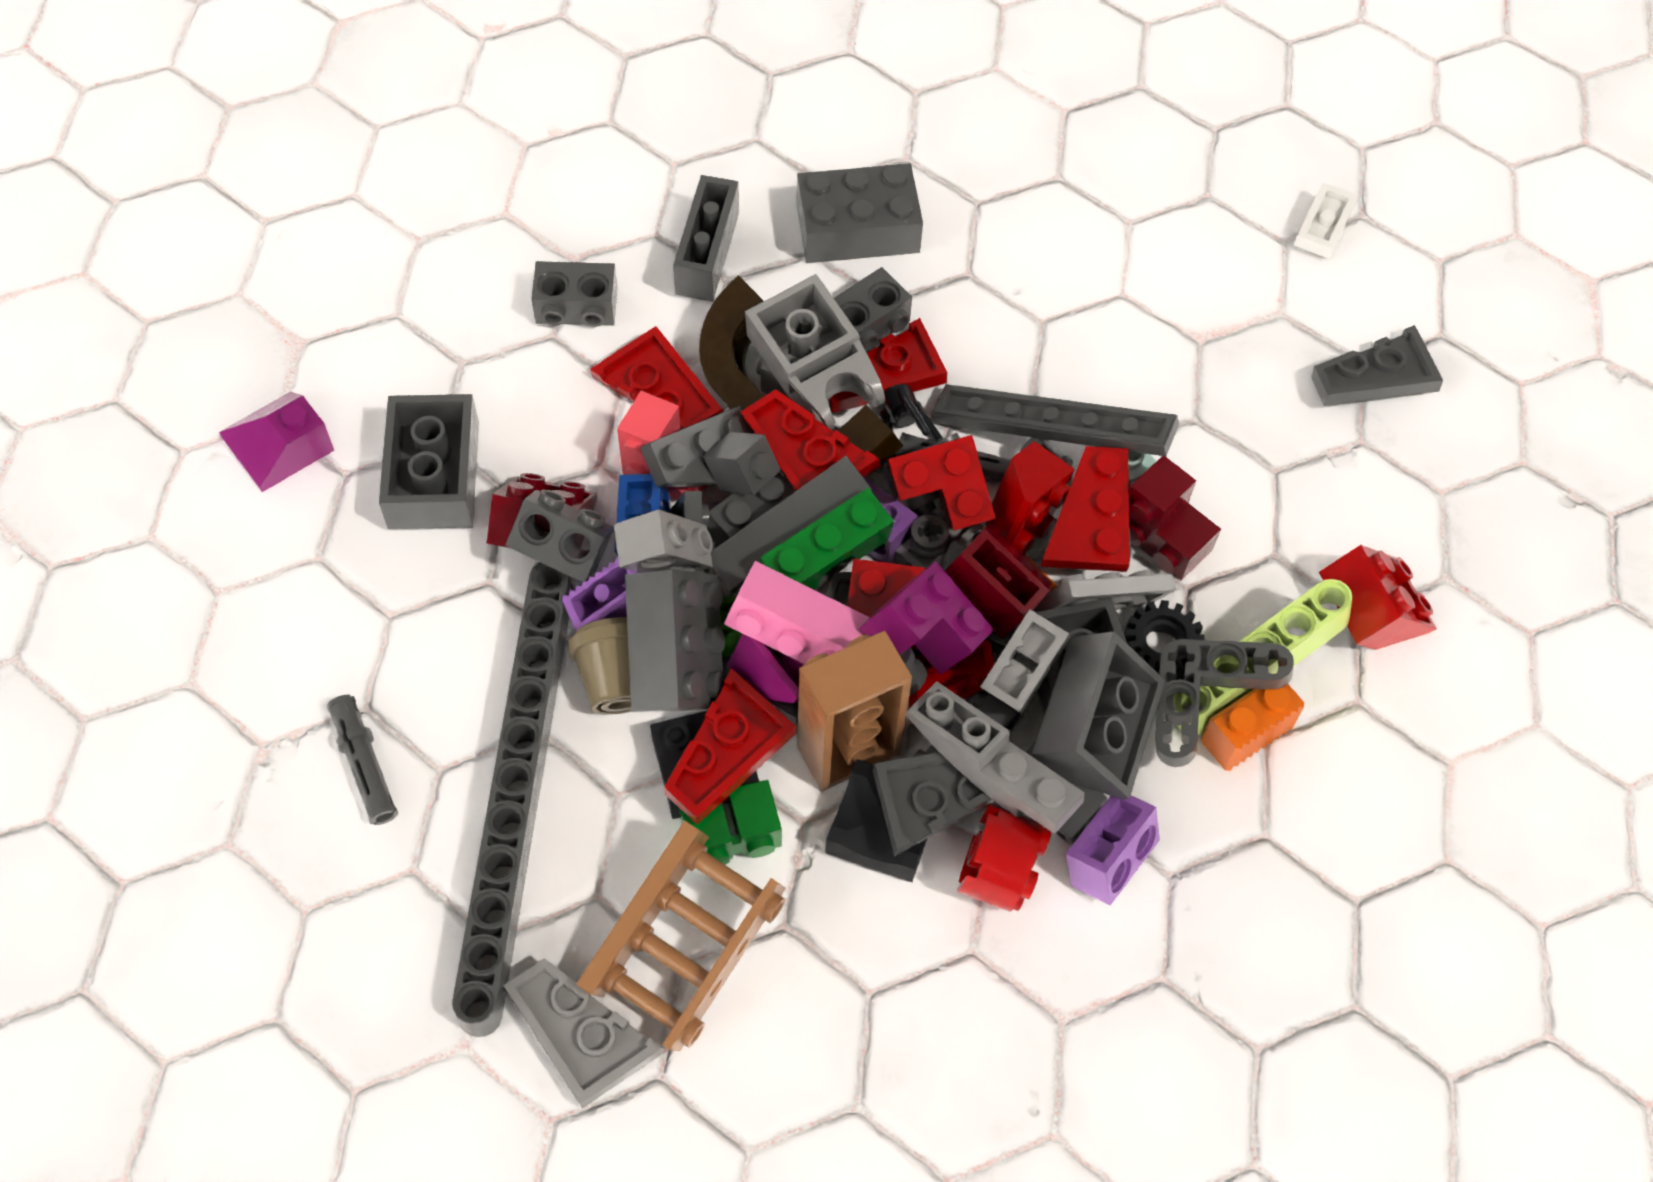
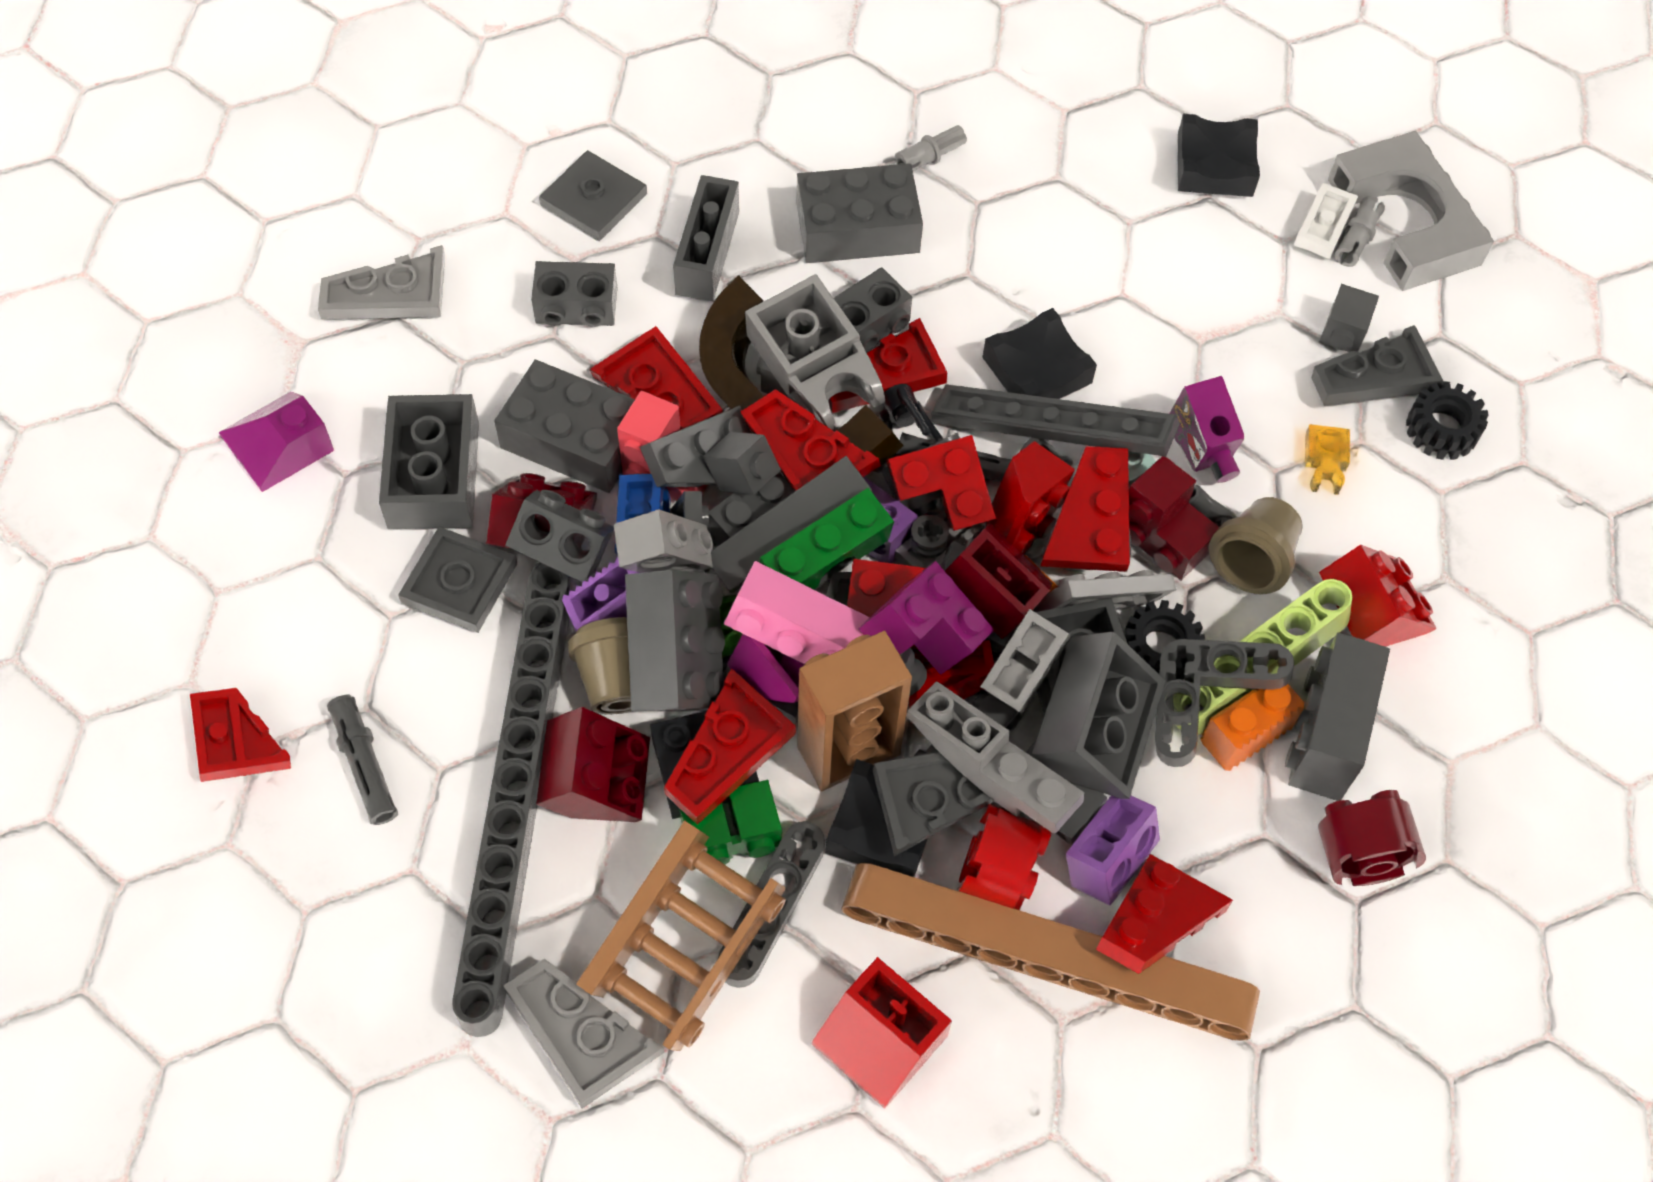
none -> red wing [190,688,291,782]
none -> light grey wing [318,245,445,319]
none -> dark grey plate [398,526,518,633]
none -> dark grey brick [494,359,635,493]
none -> dark red slope [536,707,651,822]
none -> dark grey plate [539,150,648,241]
none -> dark grey beam [718,821,825,988]
none -> slope [812,957,952,1109]
none -> medium nougat beam [841,863,1260,1041]
none -> light grey axle [895,125,967,171]
none -> black brick [982,307,1097,399]
none -> red wing [1096,854,1233,974]
none -> magenta torso [1169,375,1244,483]
none -> black brick [1177,113,1260,197]
none -> dark grey arm [1189,485,1237,527]
none -> dark tan piece [1209,497,1303,594]
none -> dark grey brick [1285,632,1391,801]
none -> clear yellow plate [1305,424,1350,495]
none -> dark red brick [1318,790,1426,886]
none -> dark grey brick [1319,283,1379,352]
none -> light grey arch [1328,131,1494,291]
none -> light grey pin [1334,196,1385,267]
none -> black tyre [1406,381,1489,460]

